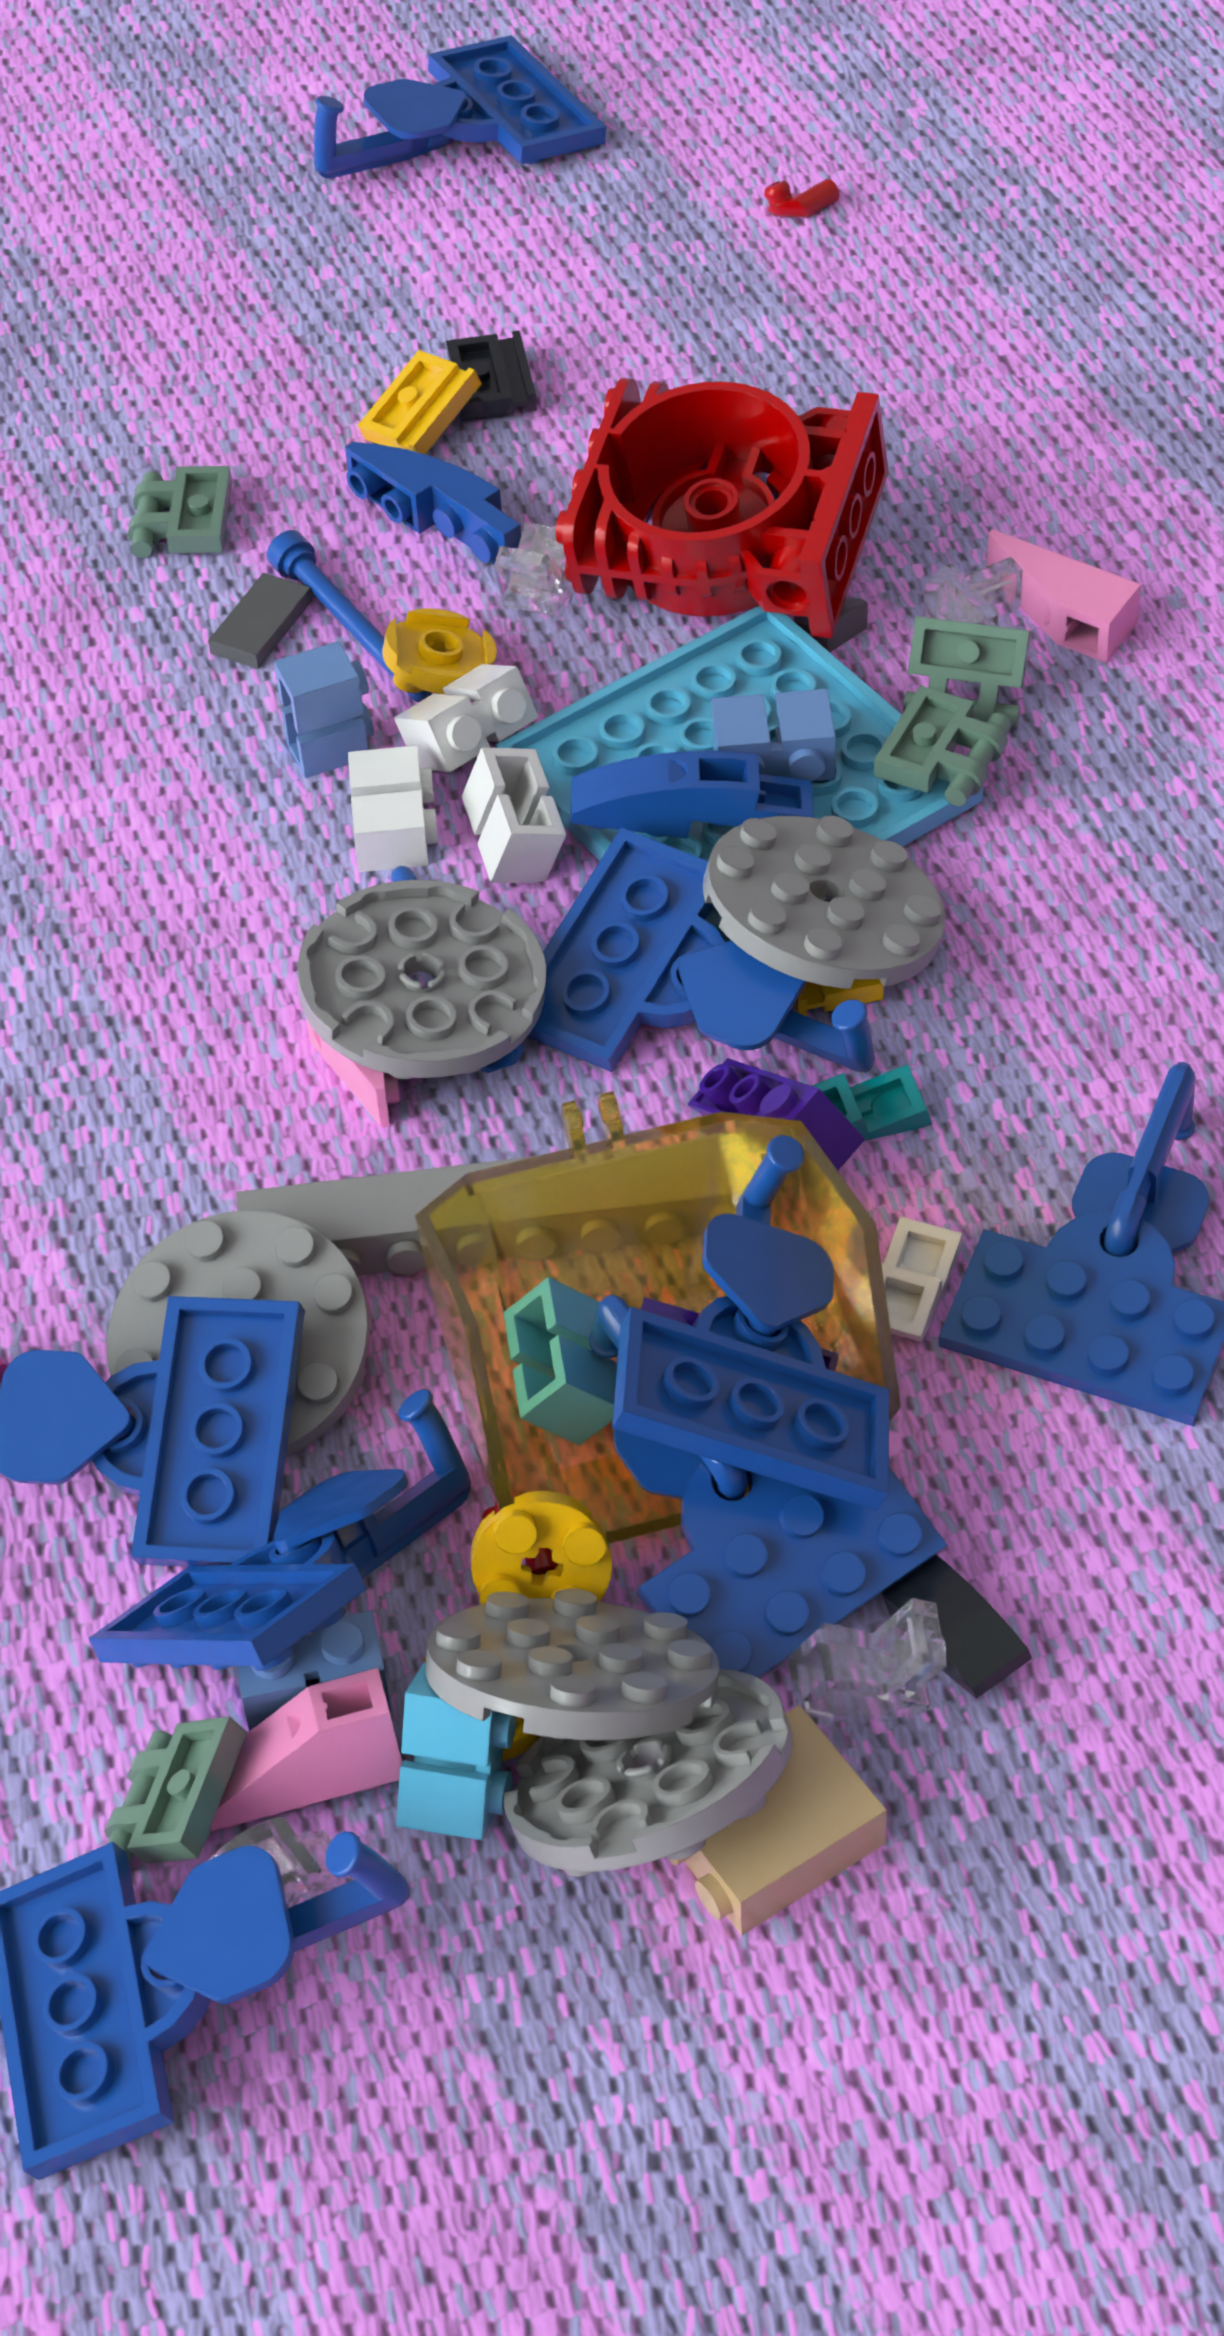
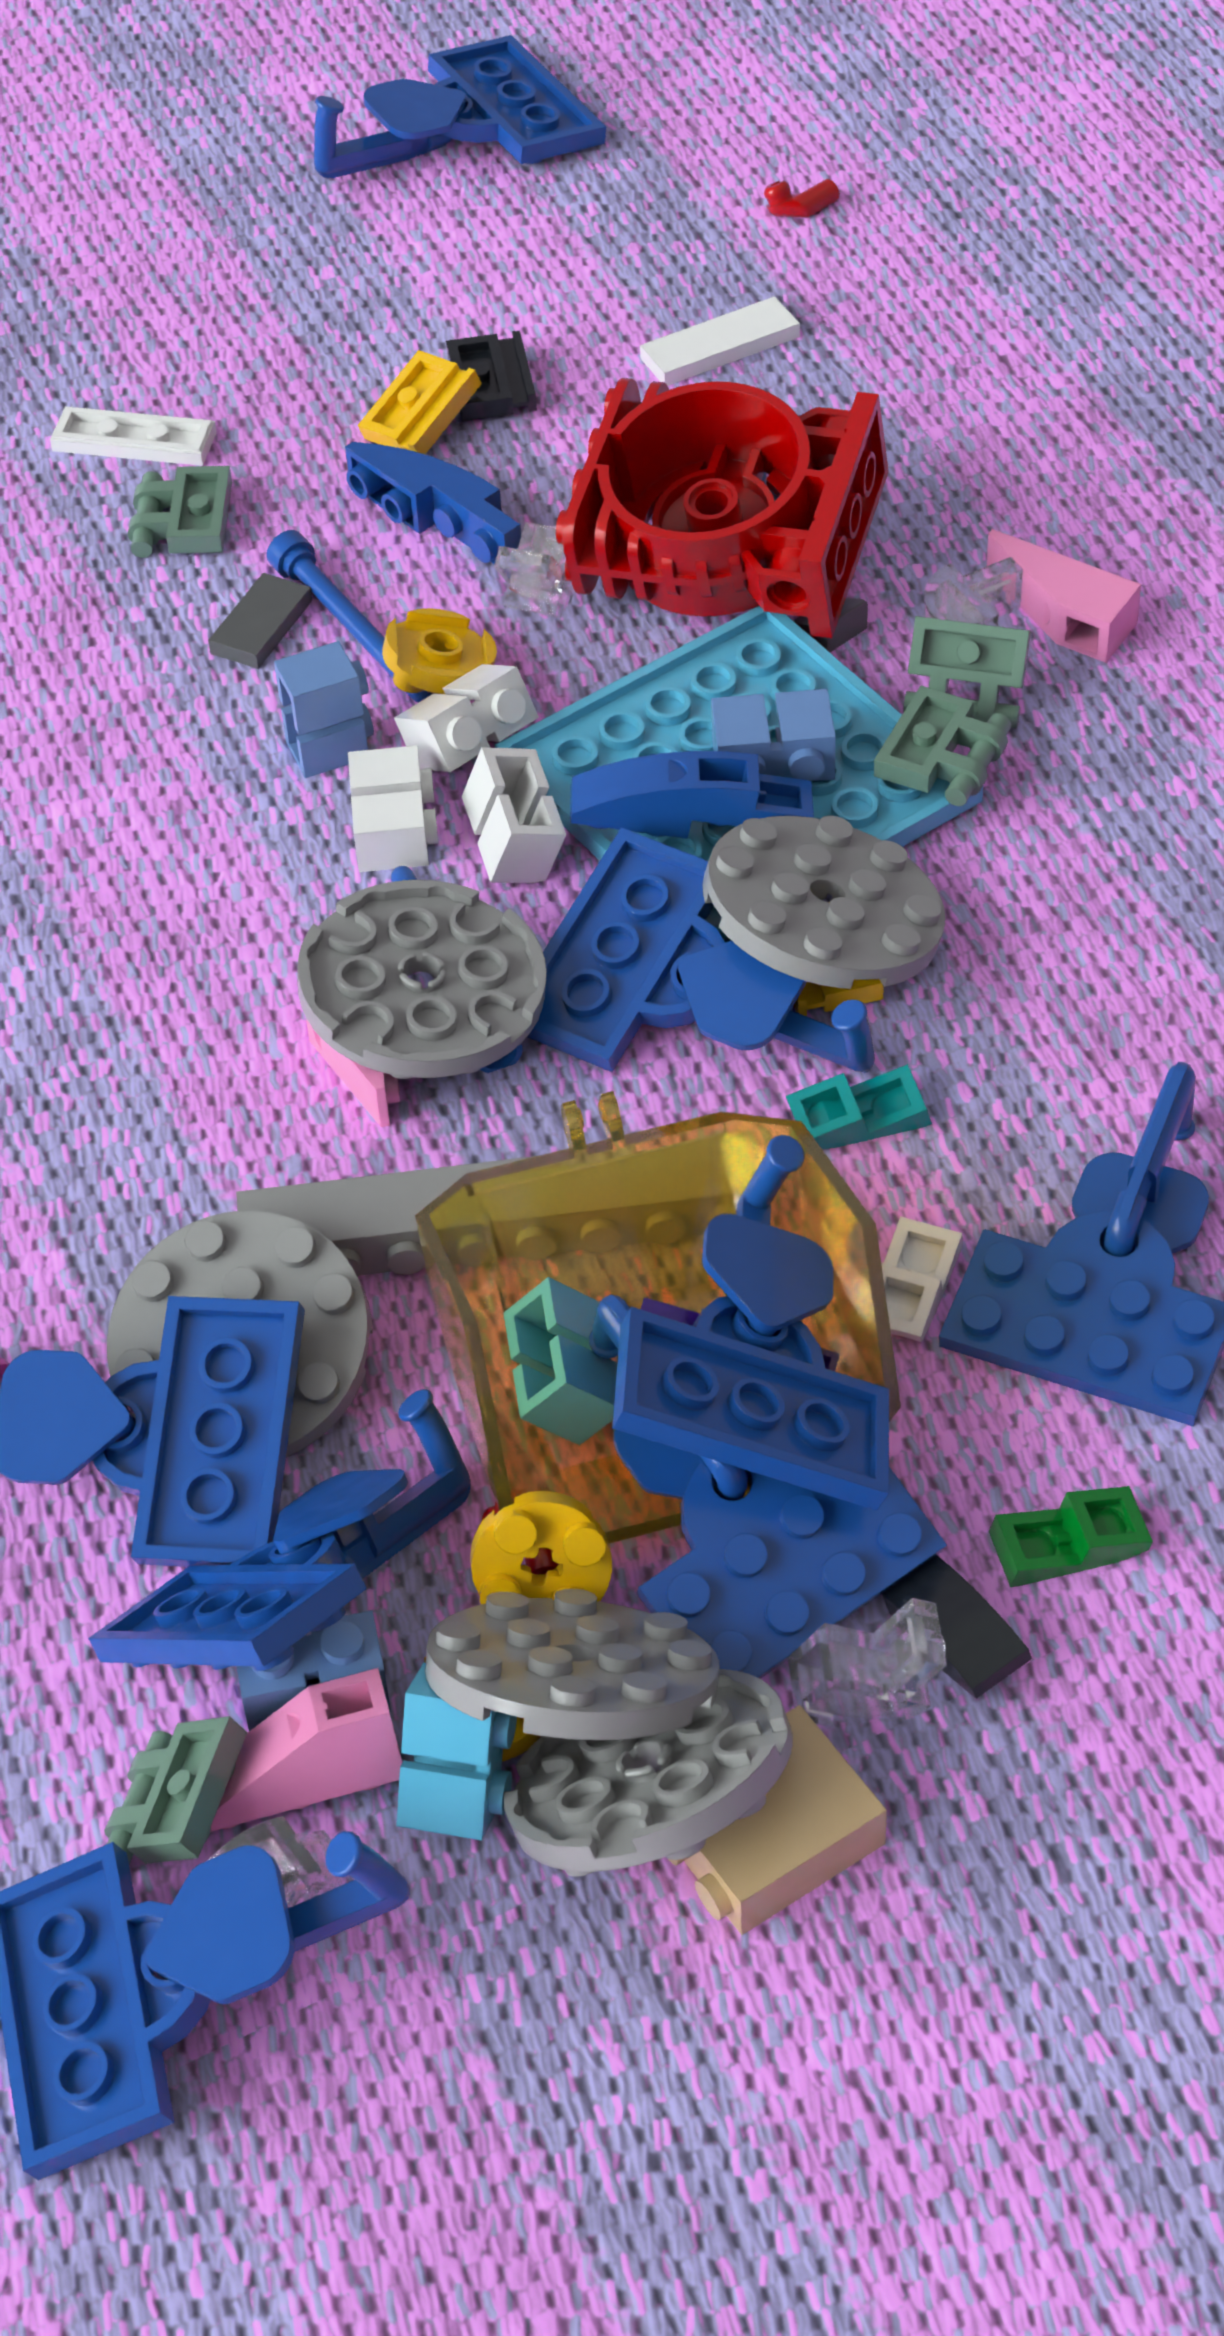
dark purple slope [688,1058,865,1187] -> none
none -> white tile [50,406,217,466]
none -> white tile [640,296,800,386]
none -> green slope [988,1486,1153,1587]

